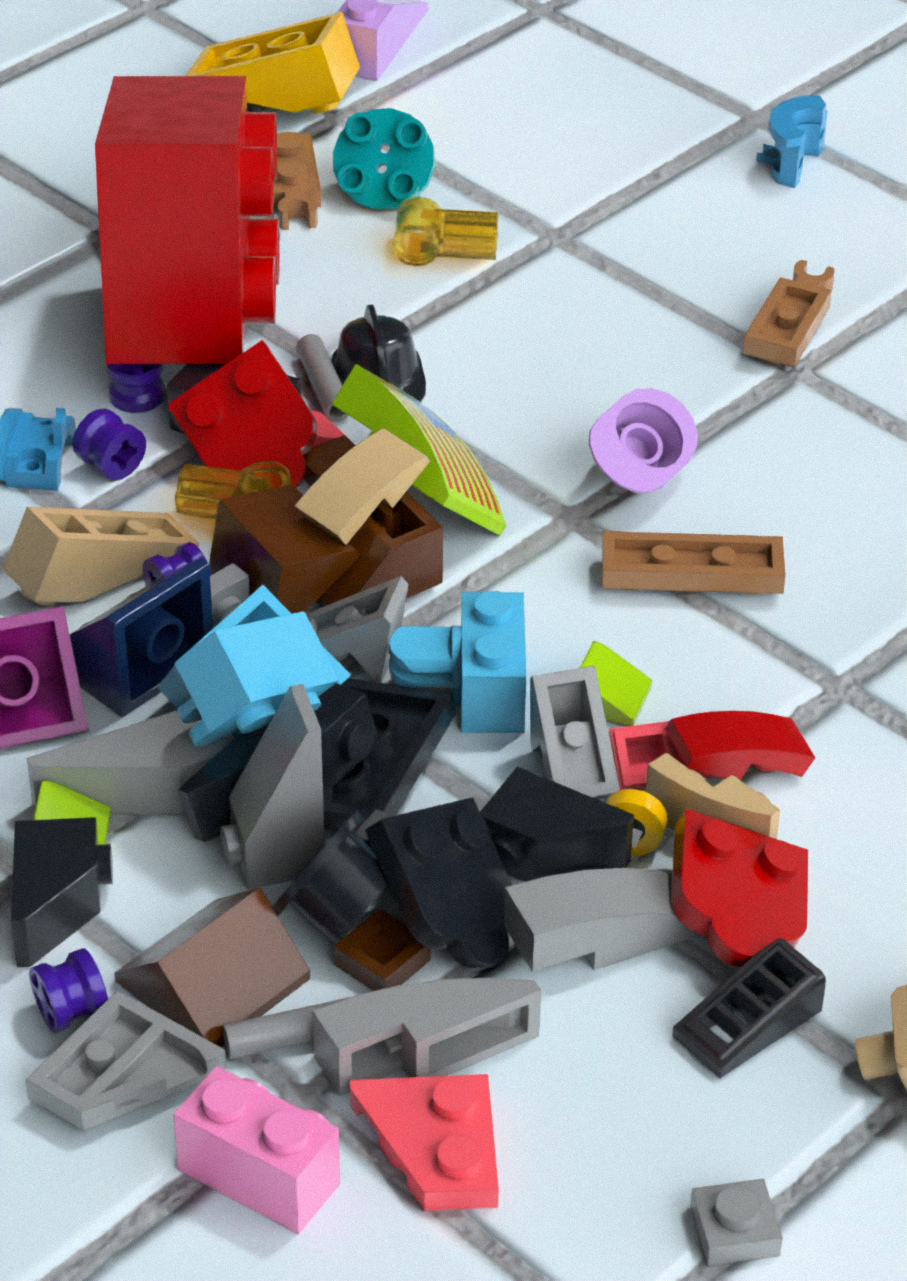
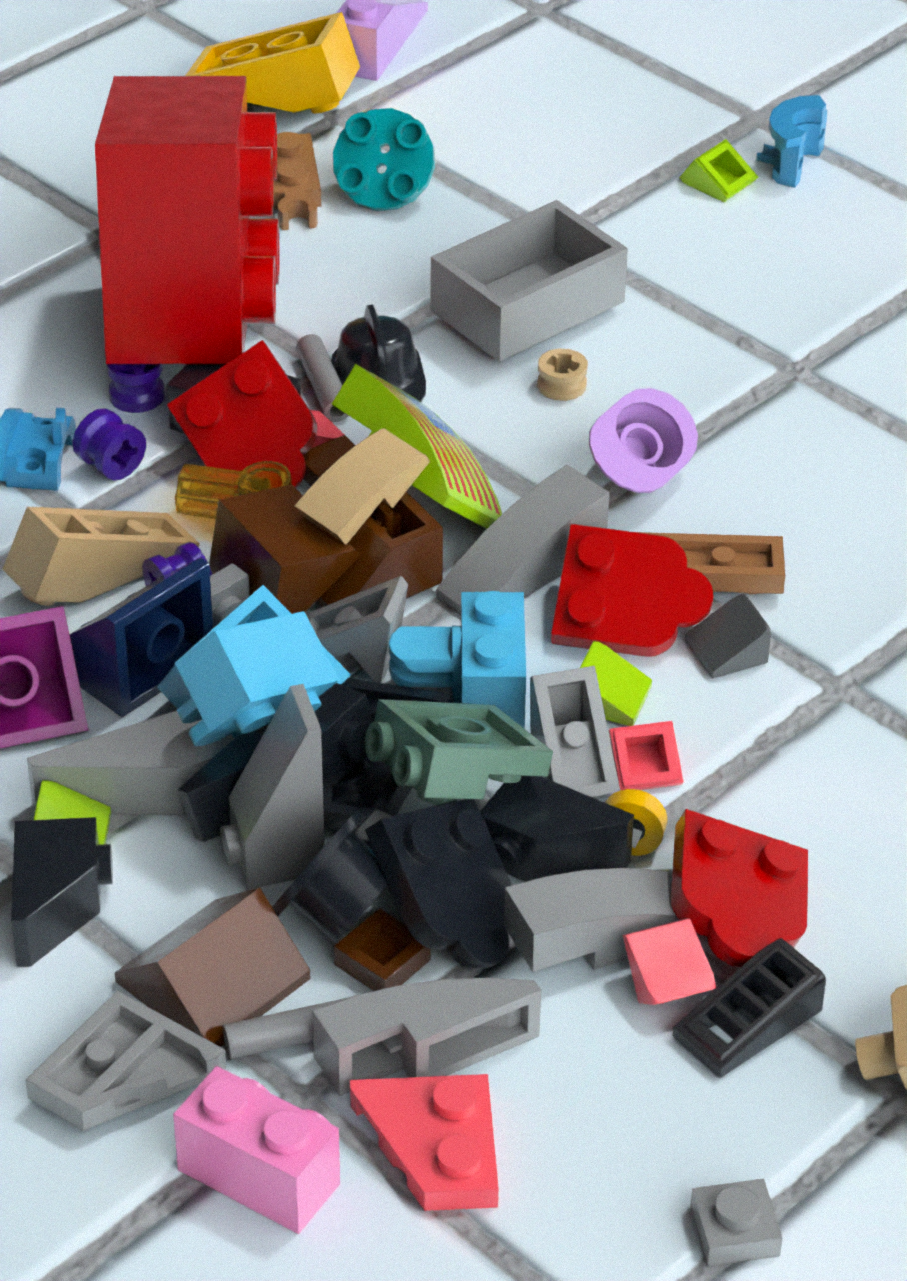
dark purple wheel [29,948,108,1033] -> none
clear yellow piece [392,197,499,266] -> none
tan slope [646,753,780,839] -> none
red slope [665,710,816,780] -> none
medium nougat plate [742,260,835,367] -> none
none -> sand green plate [365,699,553,805]
none -> light grey piece [430,200,628,362]
none -> light grey slope [436,465,609,615]
none -> tan bush [537,348,588,401]
none -> red plate [551,524,714,657]
none -> coral slope [623,918,717,1005]
none -> lime slope [679,139,759,202]
none -> dark grey slope [685,594,771,679]

